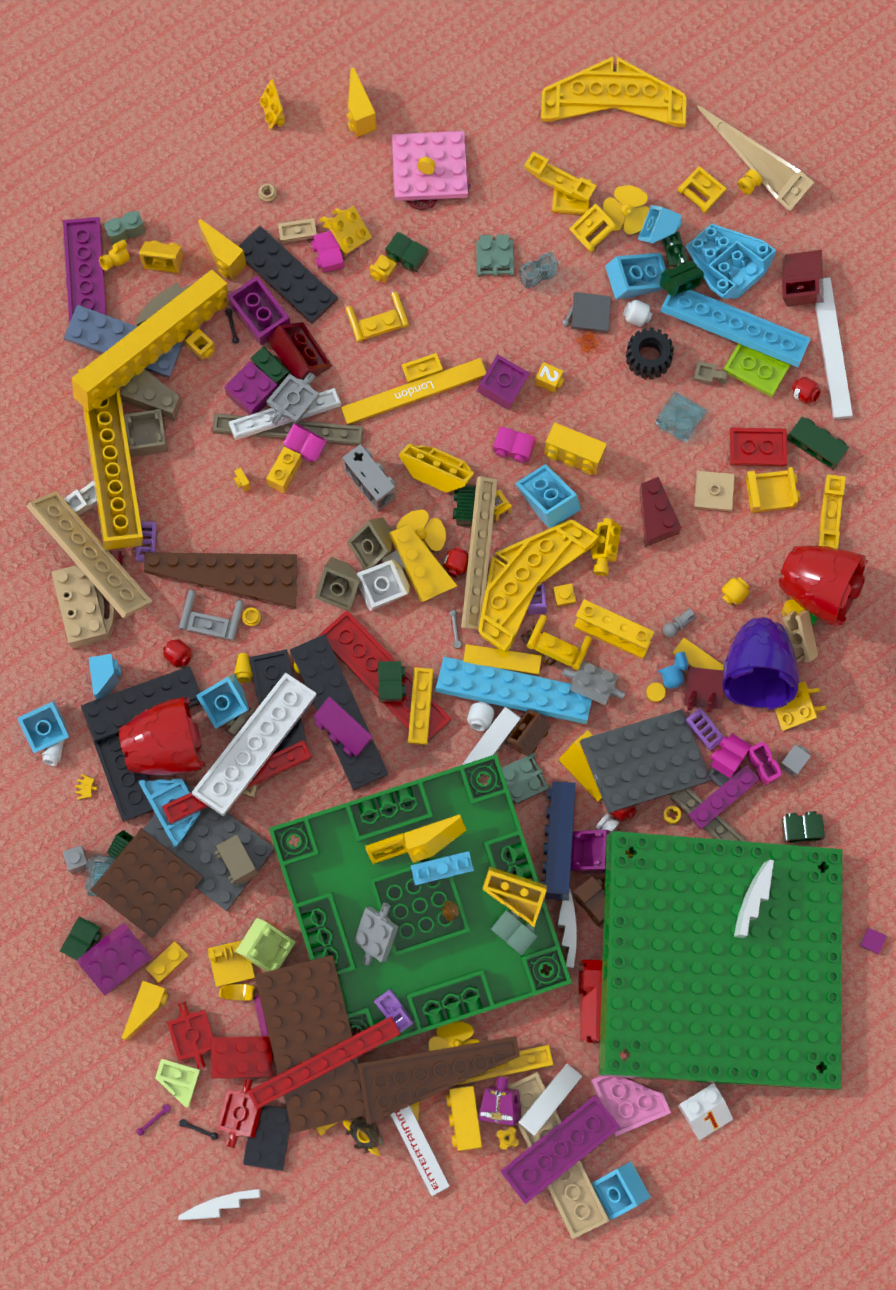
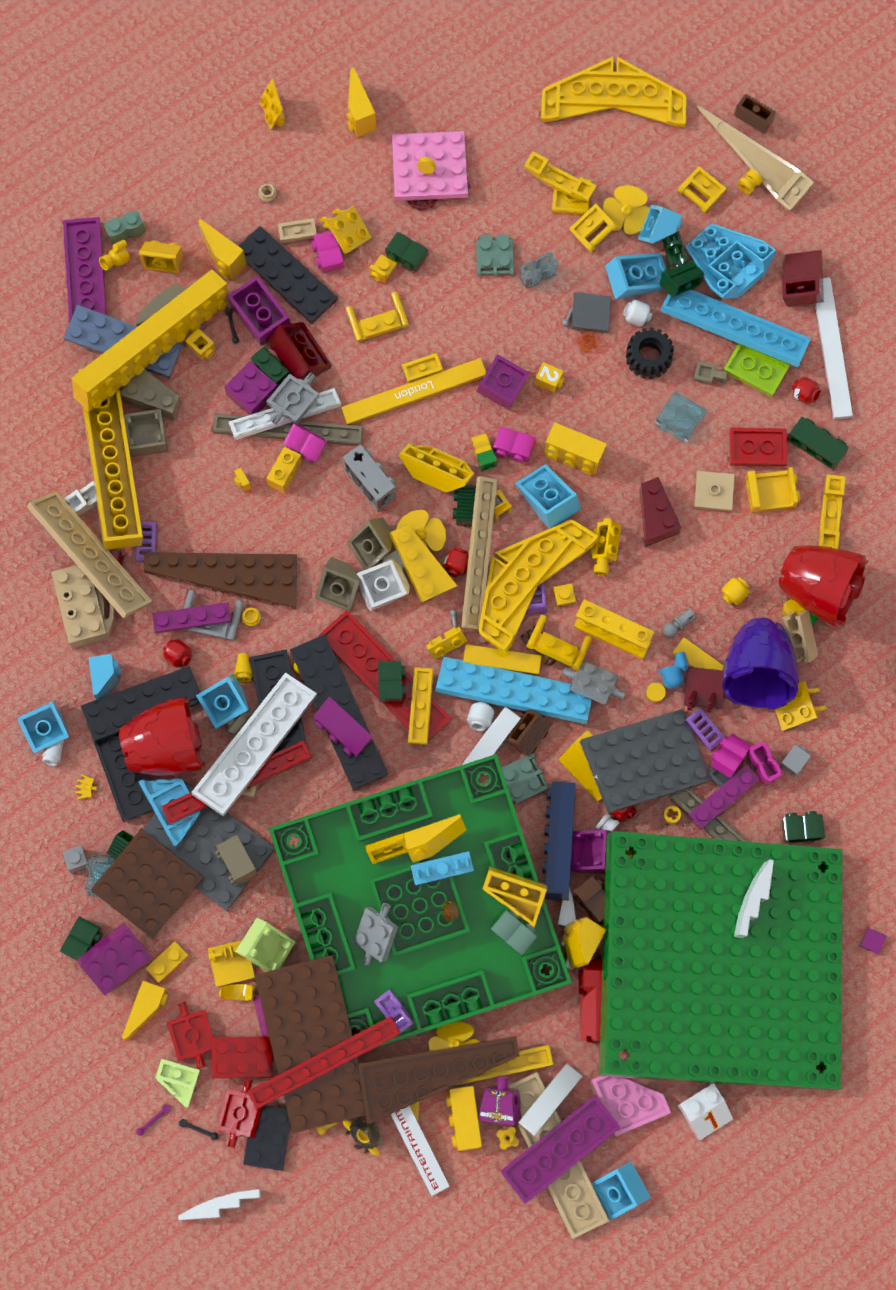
none -> magenta plate [152,602,231,634]
none -> yellow hinge [426,627,467,660]
none -> leg [471,433,497,472]
none -> yellow slope [563,917,606,968]
none -> reddish brown brick [734,94,776,134]

